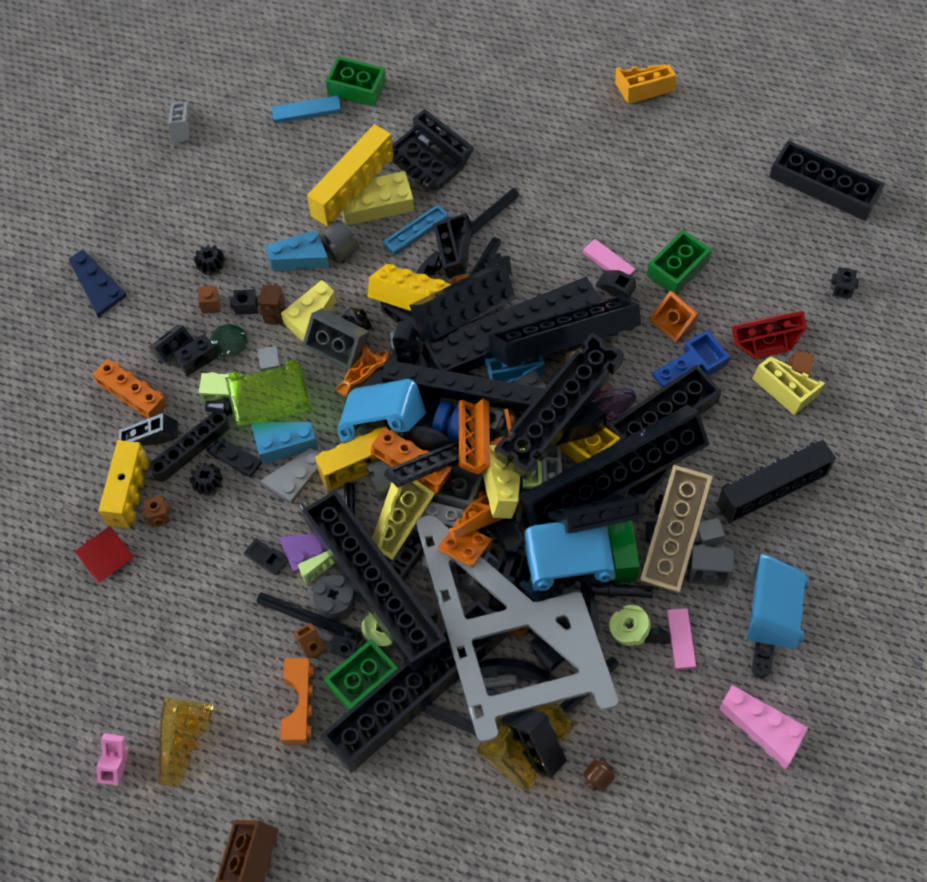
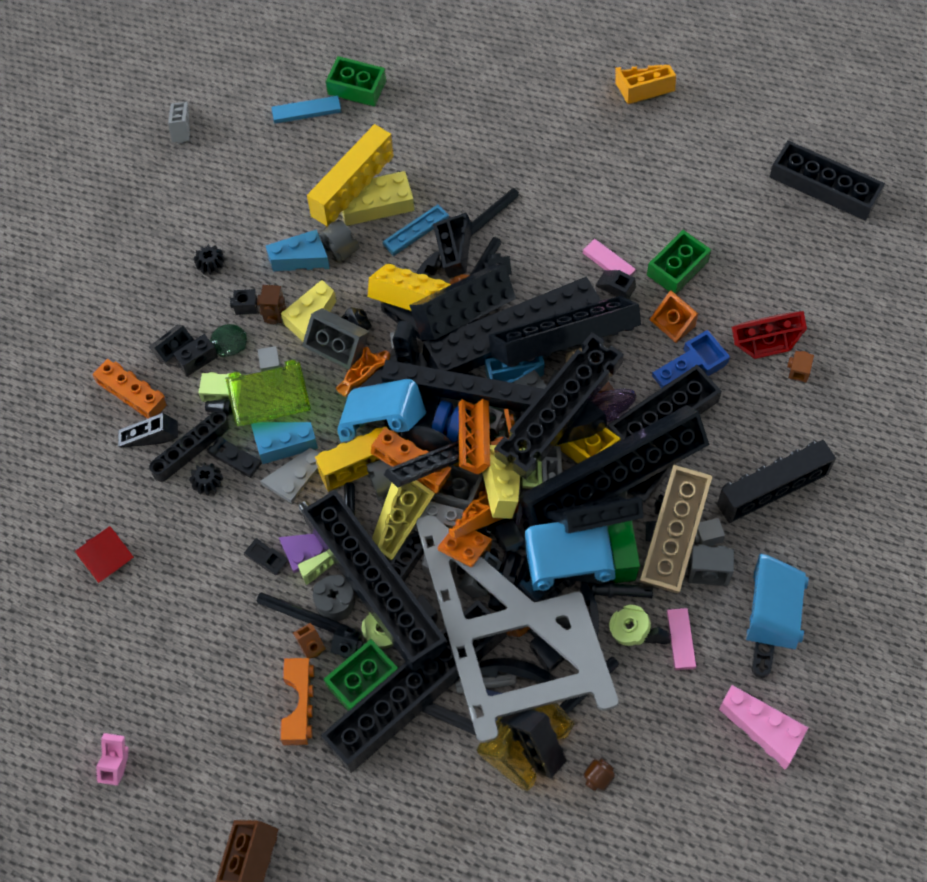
dark blue wing [68,249,127,317] -> none
yellow brick [98,440,149,529] -> none
dark orange brick [141,496,172,527] -> none
clear yellow wedge [158,697,213,787] -> none
dark orange brick [198,285,220,314] -> none
black slope [392,109,474,191] -> none
light yellow wedge [752,356,825,415] -> none
black brick [831,267,859,299] -> none

